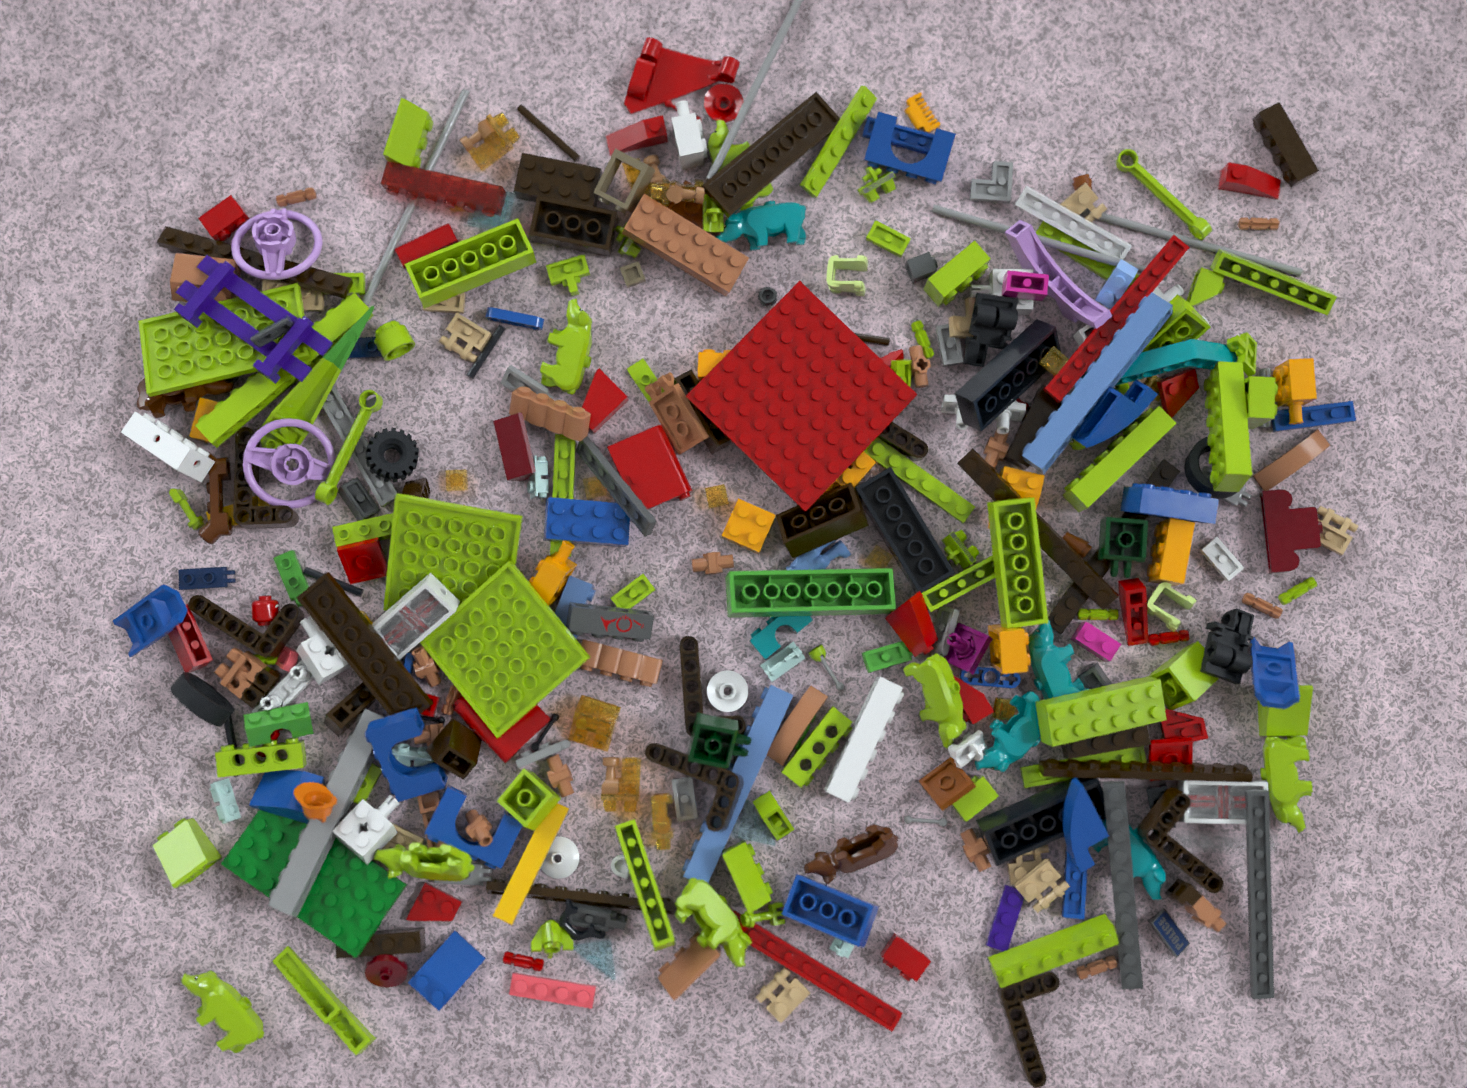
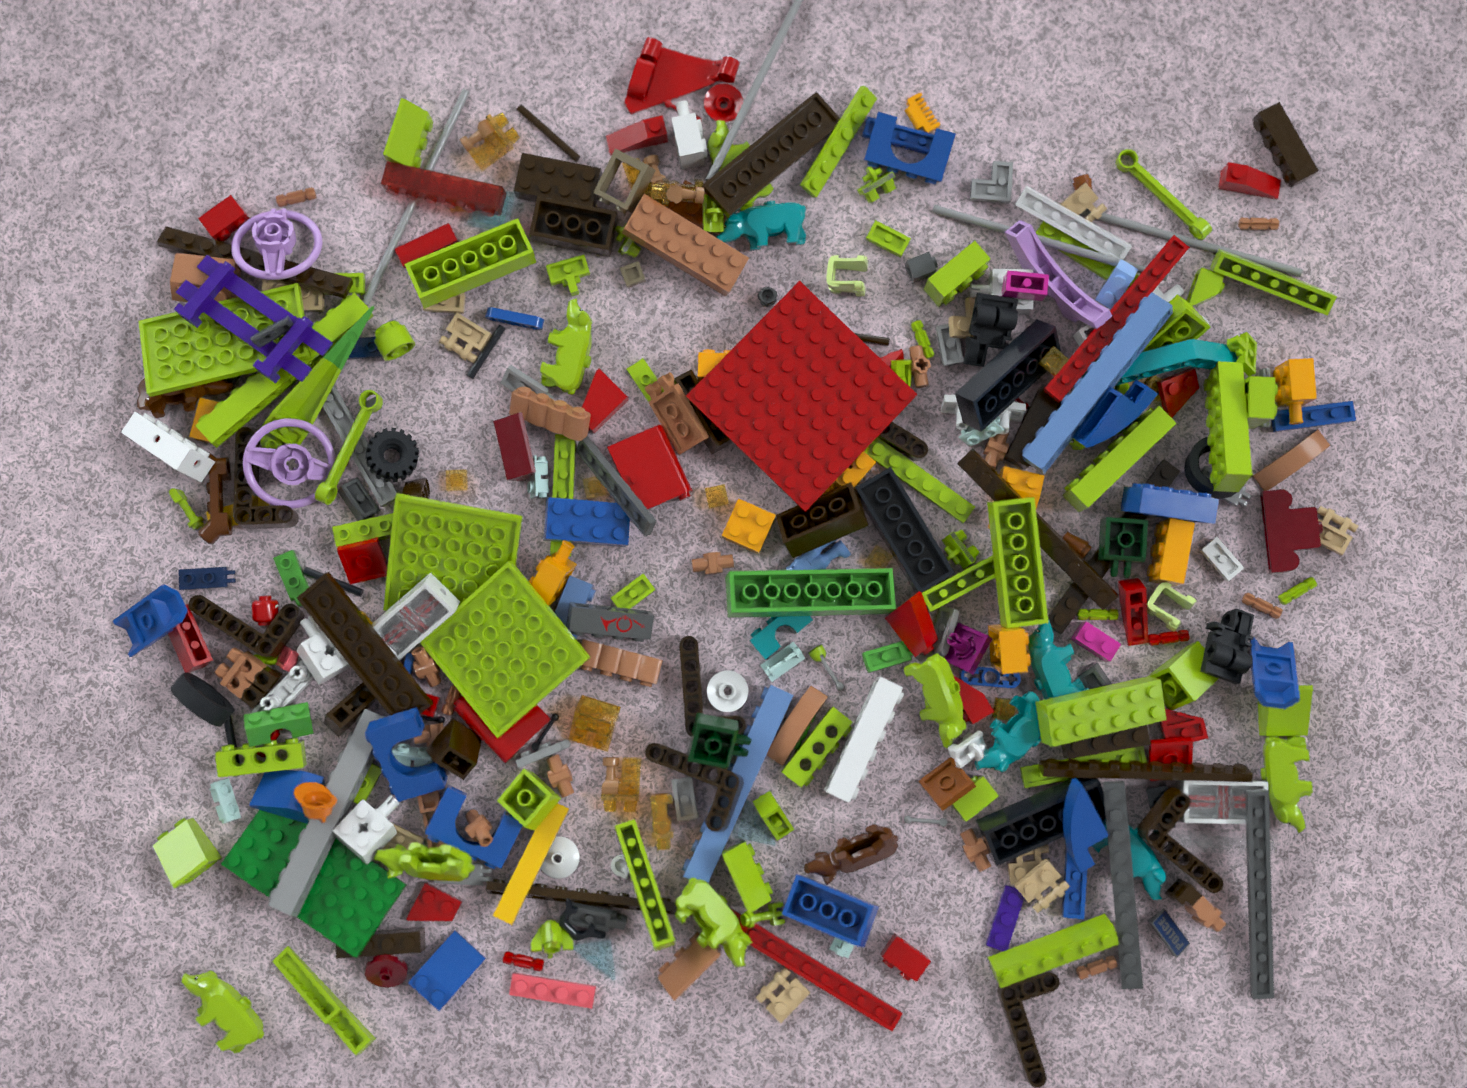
none -> light aqua hinge [958,416,1004,446]

